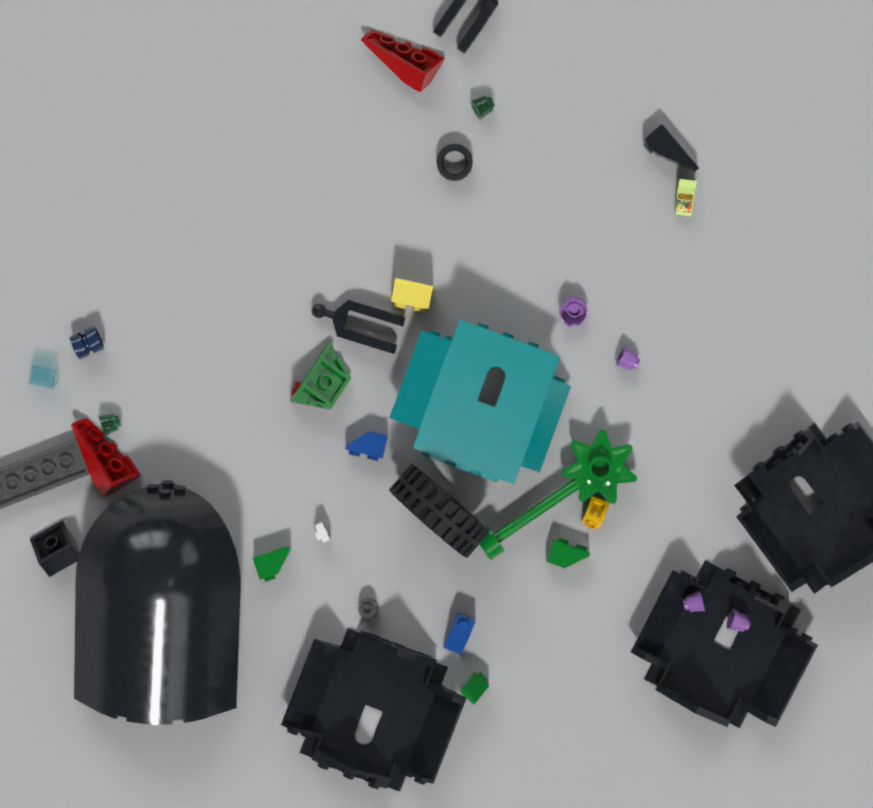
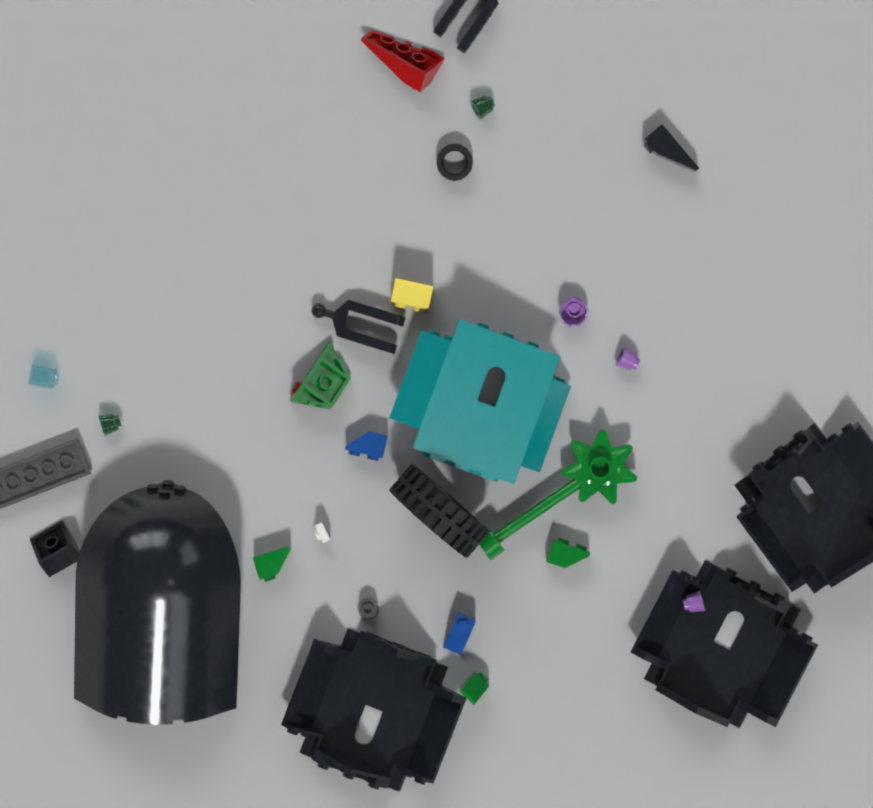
dark blue wheel [70,326,104,360] -> none
red wedge [71,418,141,497] -> none
yellow bracket [581,496,610,529] -> none
yellowish green leg [675,179,697,216] -> none
medium lavender hat [726,609,751,632] -> none

